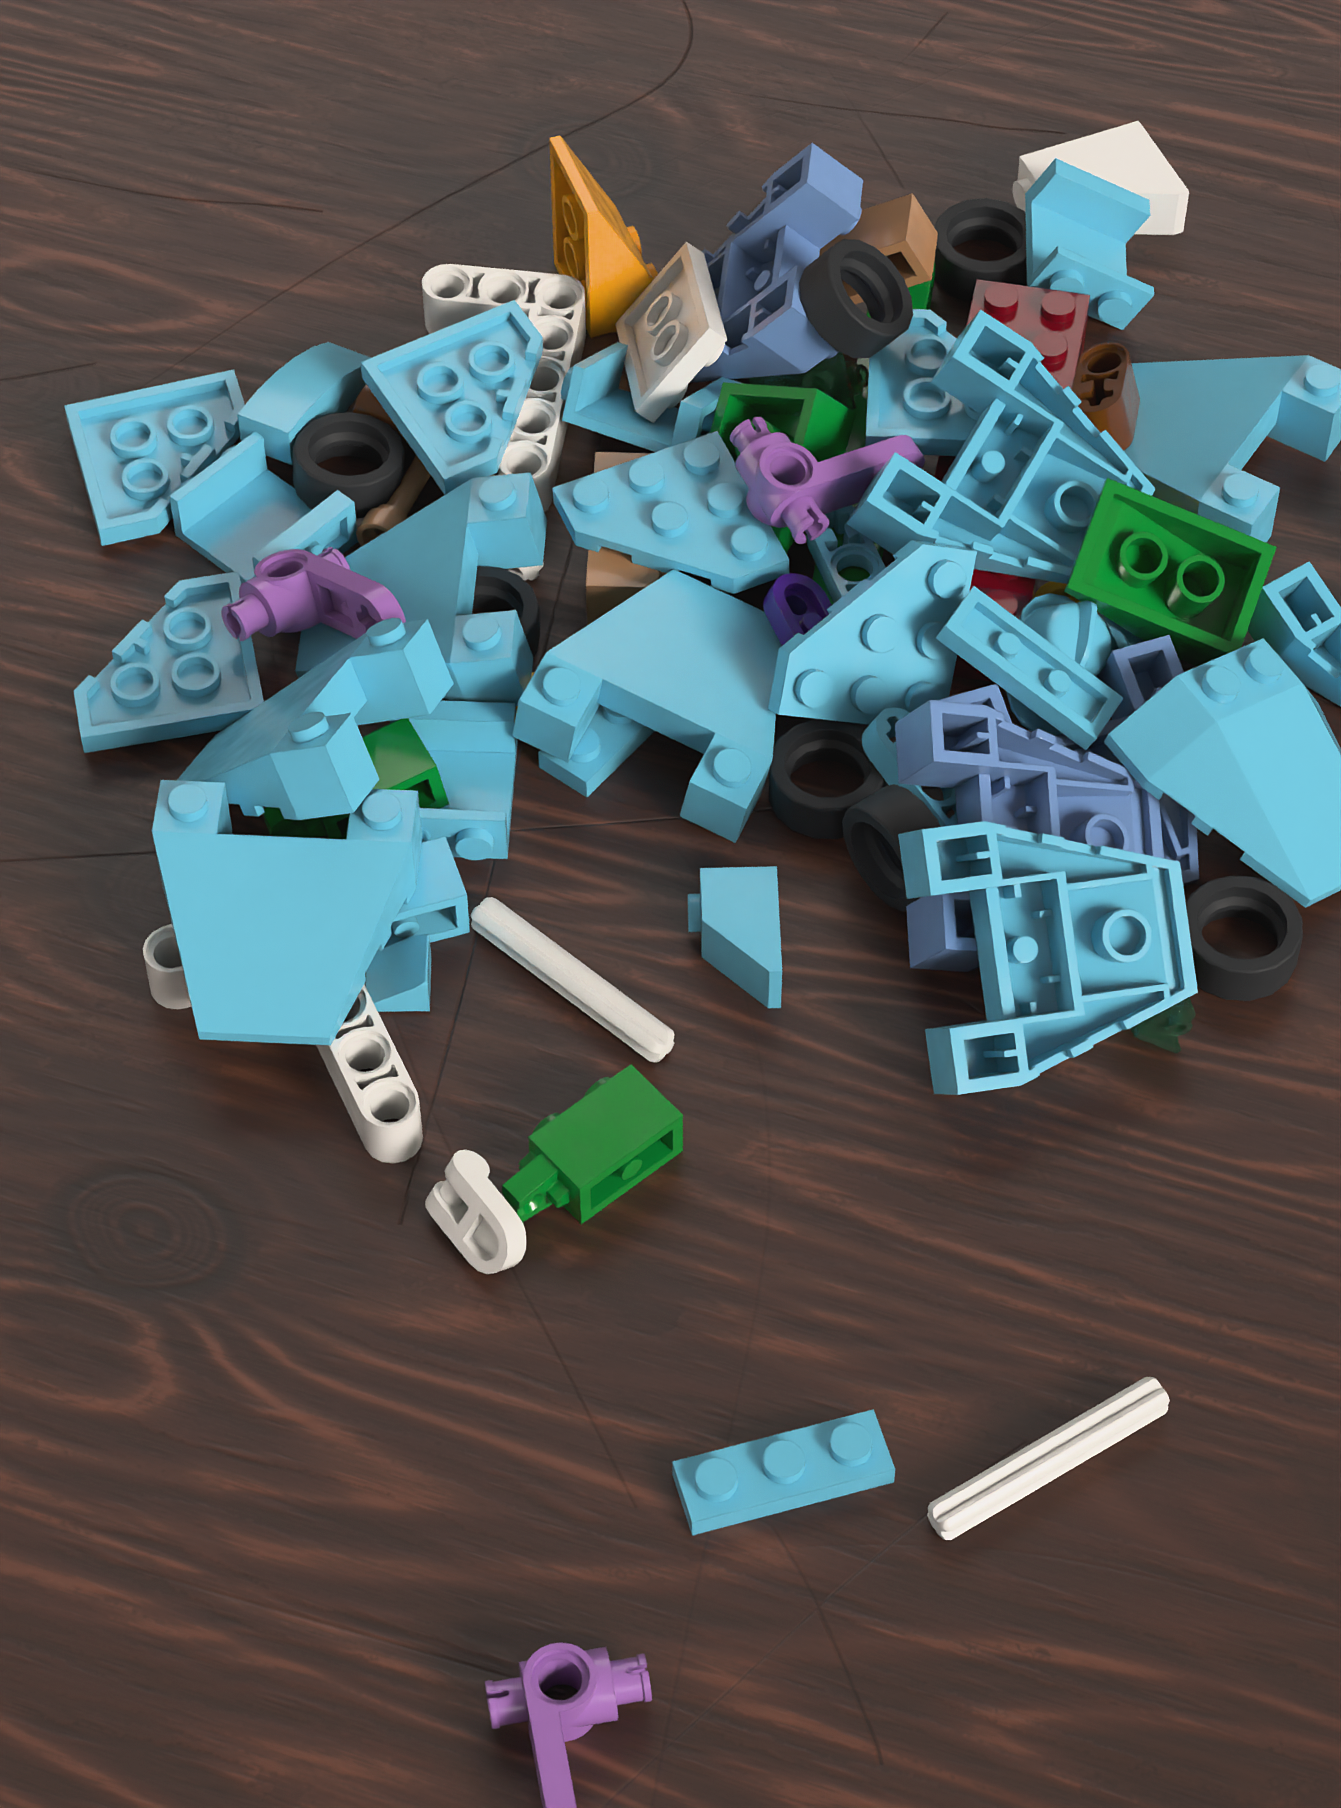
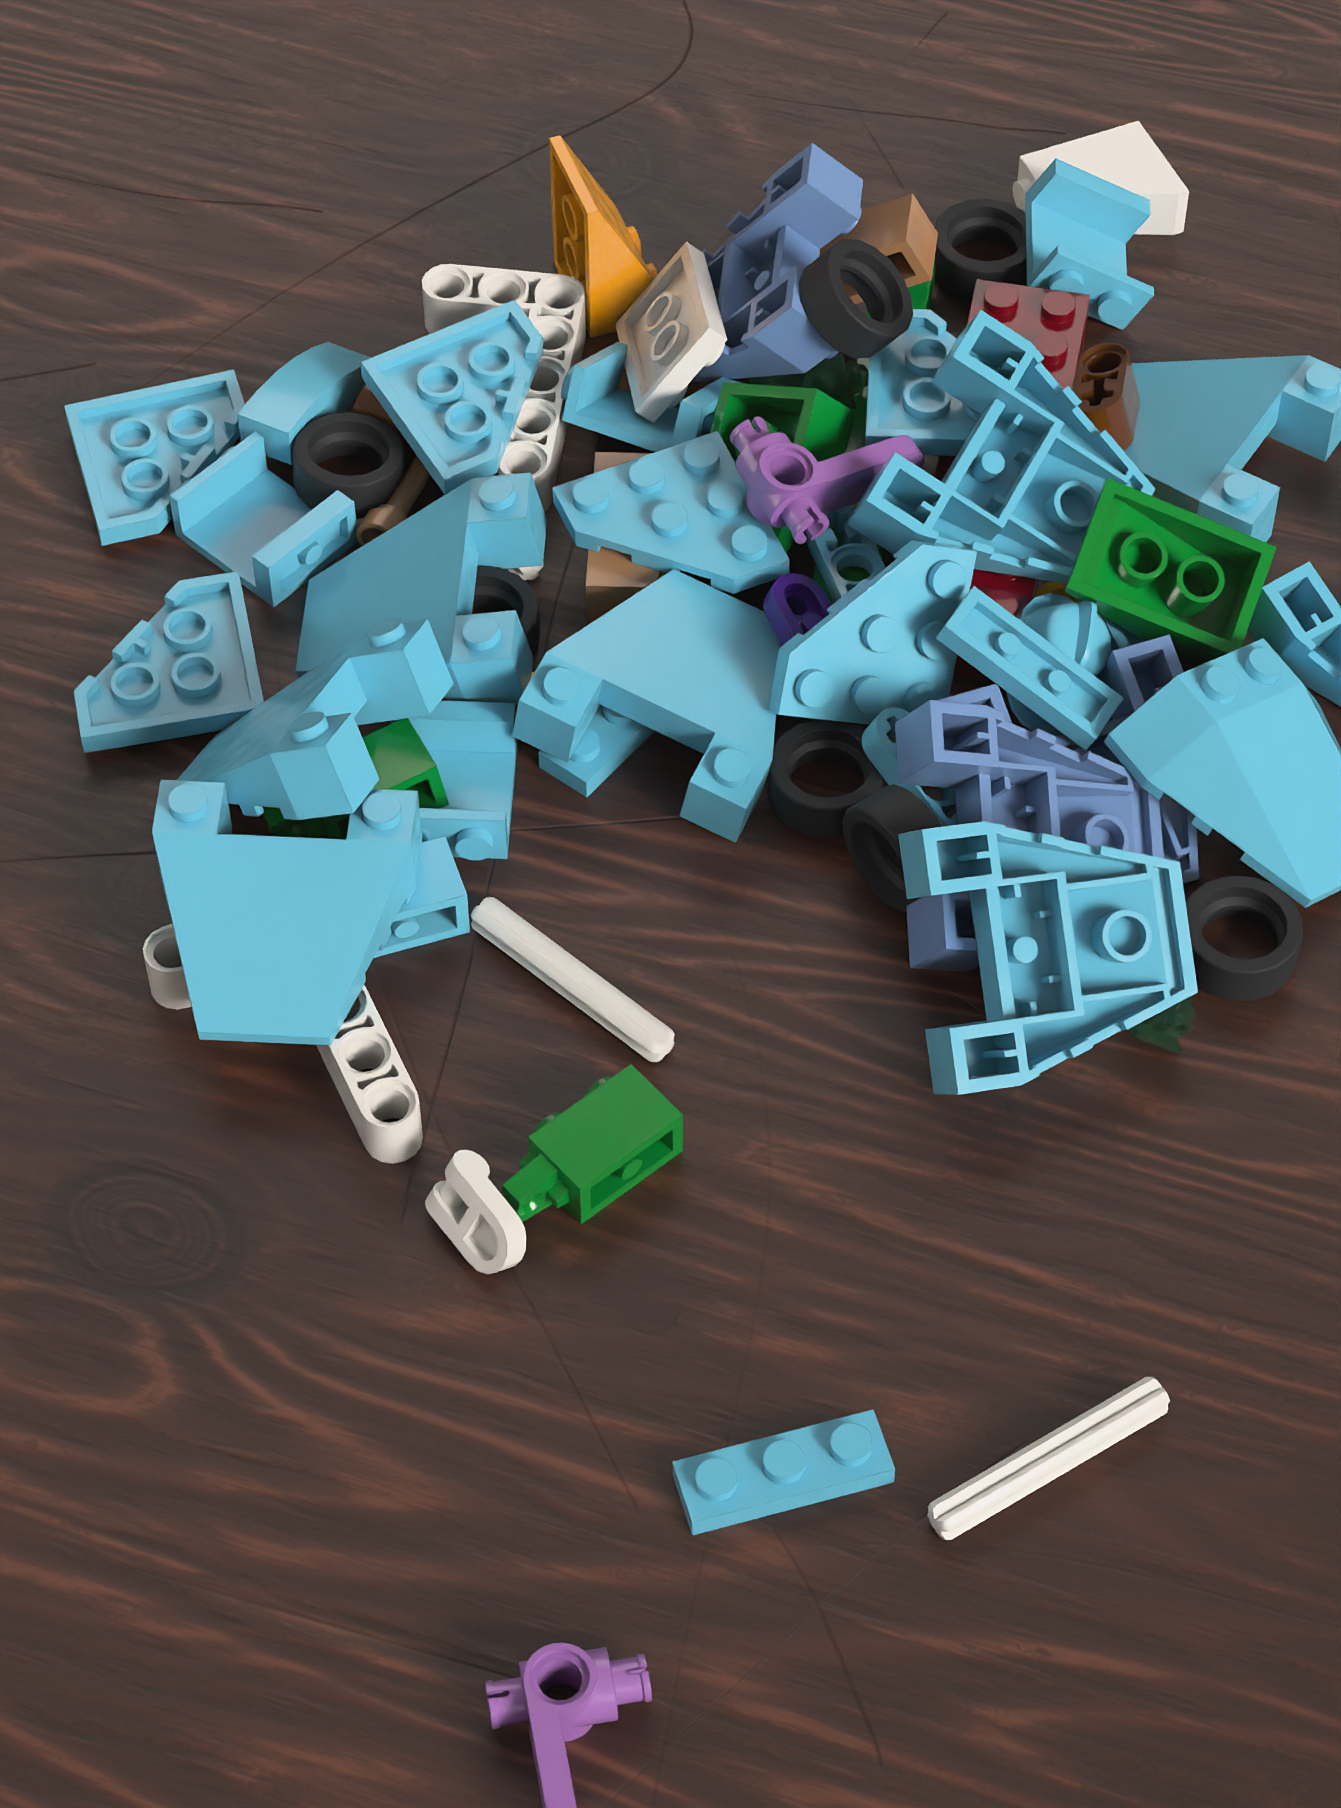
medium lavender piece [221,546,406,641] -> none
medium azure slope [366,934,431,1012] -> none
medium azure slope [688,866,782,1008] -> none

